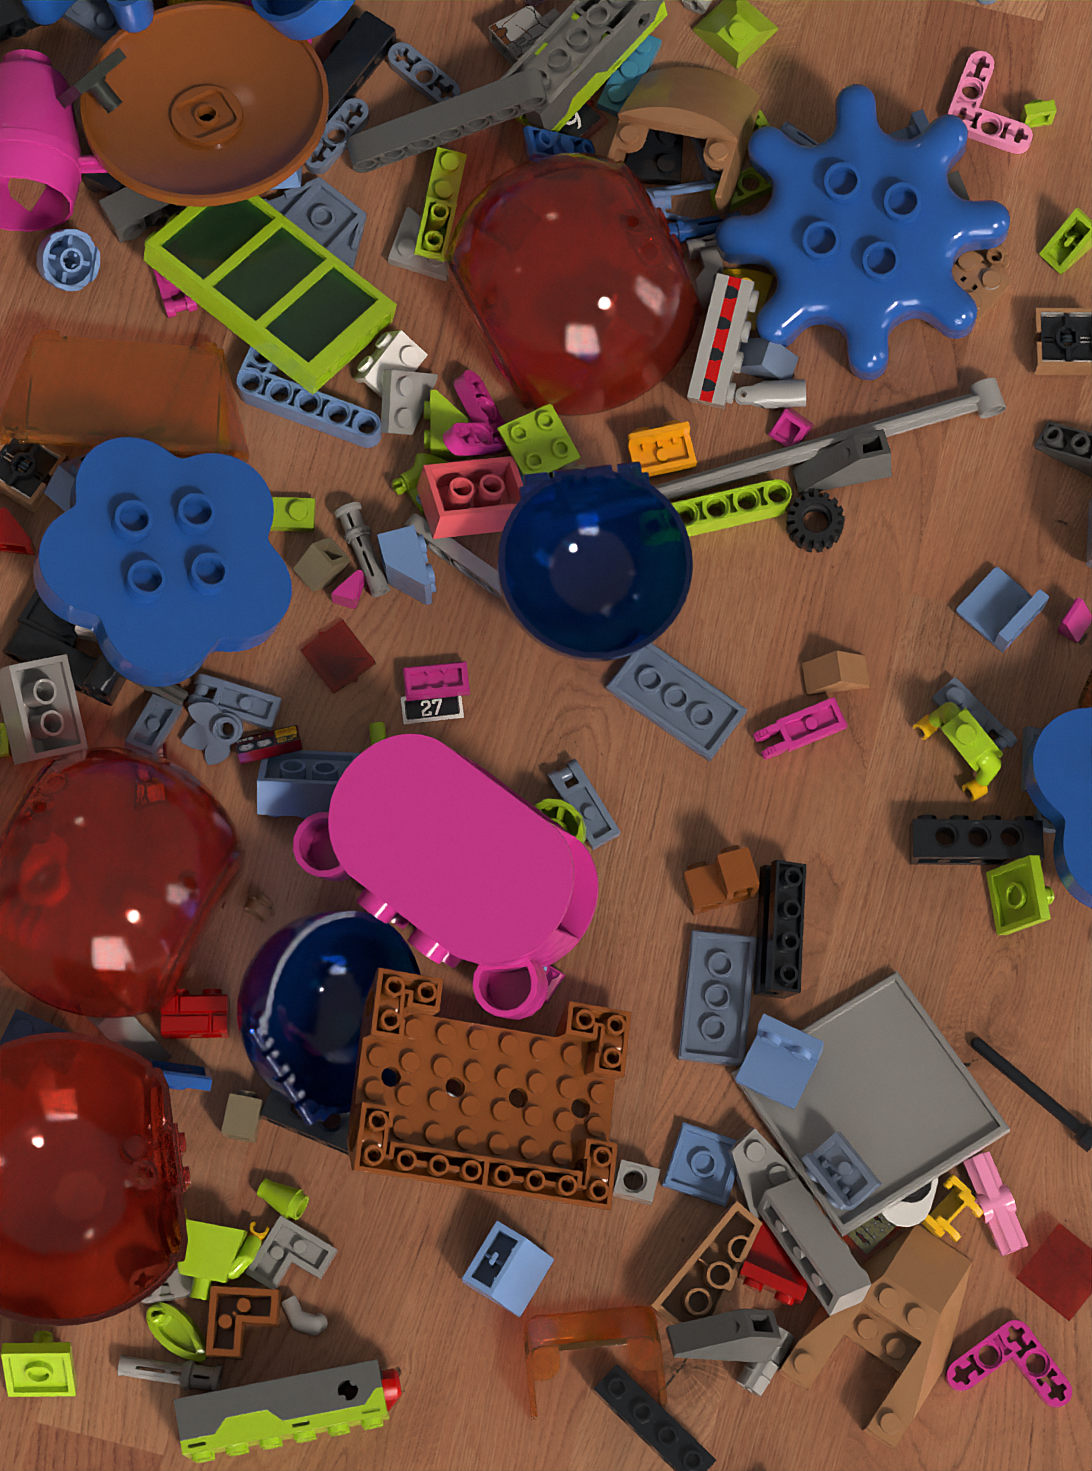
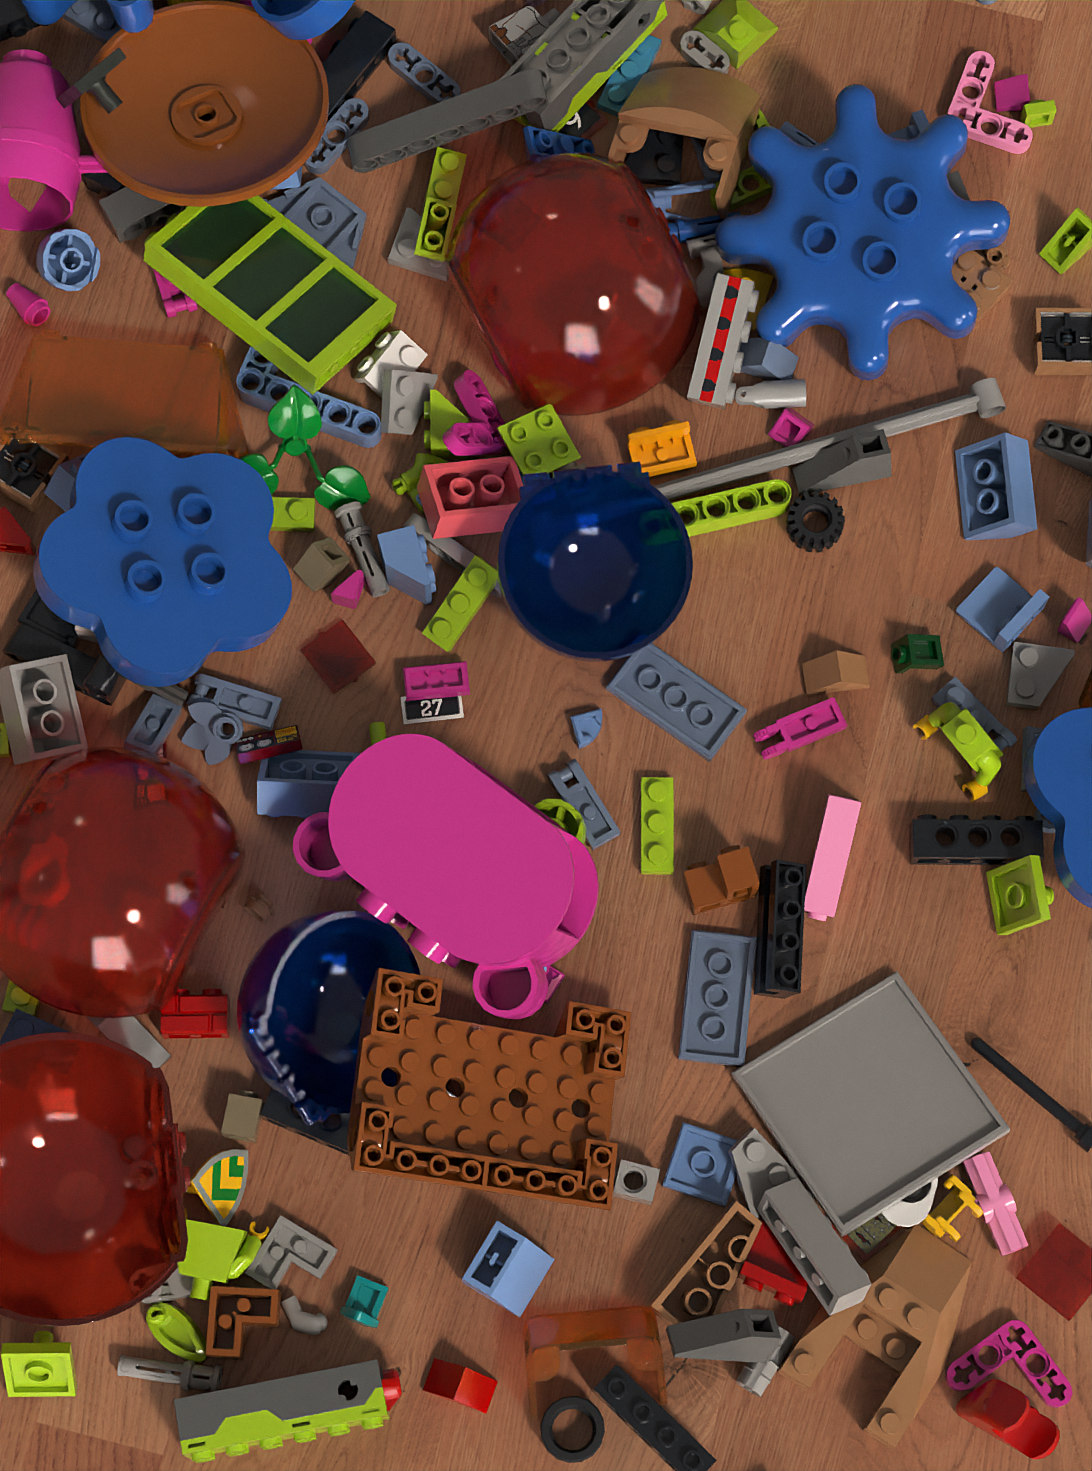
blue plate [143,1059,212,1091] -> none
lime cone [257,1178,309,1220] -> none
medium blue bracket [735,1014,824,1109] -> none
sand blue bracket [801,1131,882,1210] -> none
none -> lime plate [2,978,43,1017]
none -> dark pink cone [6,283,51,326]
none -> shield [186,1149,248,1227]
none -> green plant [240,384,371,511]
none -> teal tile [339,1275,389,1328]
none -> lime plate [422,555,503,652]
none -> red slope [423,1358,498,1414]
none -> black tyre [540,1396,605,1463]
none -> medium blue tile [570,708,603,749]
none -> lime plate [641,777,674,875]
none -> light grey beam [680,30,730,74]
none -> bright pink slope [804,793,861,921]
none -> dark green bracket [891,634,944,674]
none -> medium blue slope [955,432,1038,540]
none -> red animal [955,1378,1060,1459]
none -> dark pink slope [994,74,1030,112]
none -> light grey wing [1006,642,1075,710]

